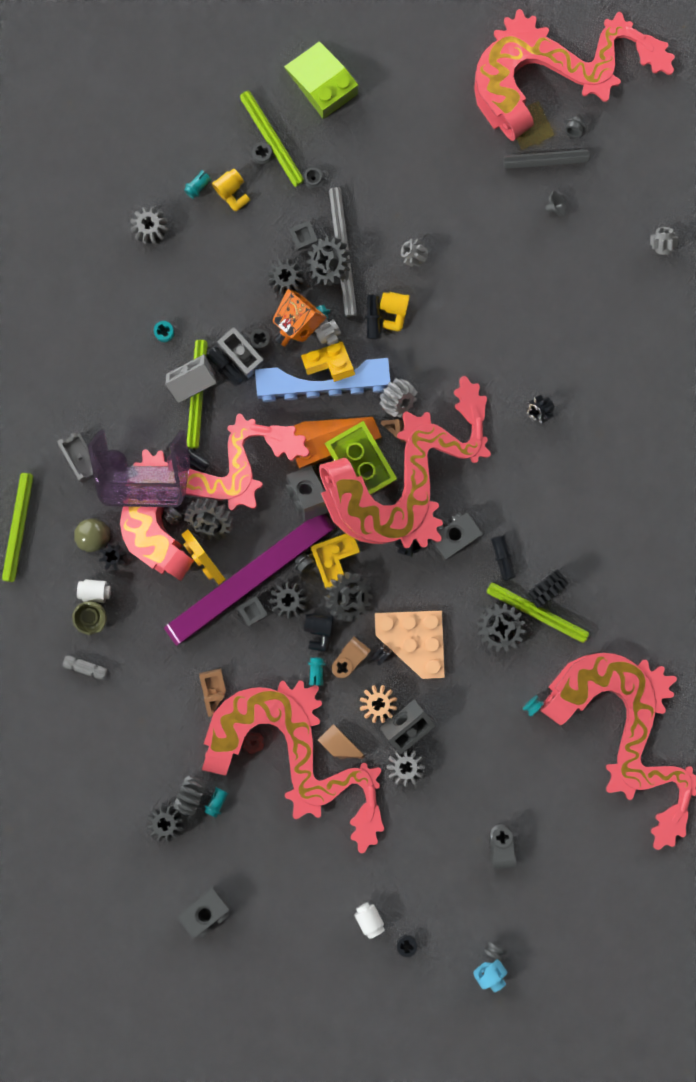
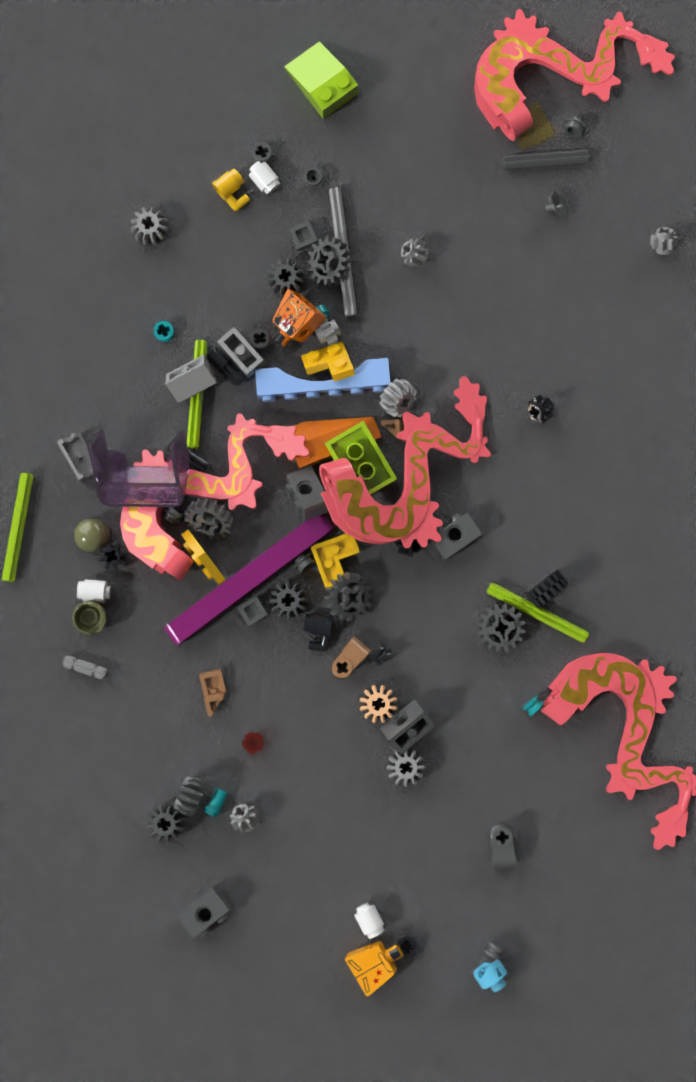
teal pin [184,170,212,199] -> none
coral animal [202,681,384,853] -> none
lime axle [240,90,304,187] -> none
teal pin [308,657,326,686] -> none
medium nougat slope [318,724,365,759] -> none
black axle [365,294,382,339] -> none
light nougat plate [375,611,445,679] -> none
yellow piece [380,292,410,331] -> none
black axle [491,535,515,581] -> none
none -> light grey gear [230,803,259,833]
none -> white brick [249,161,281,195]
none -> light orange torso [345,941,403,997]

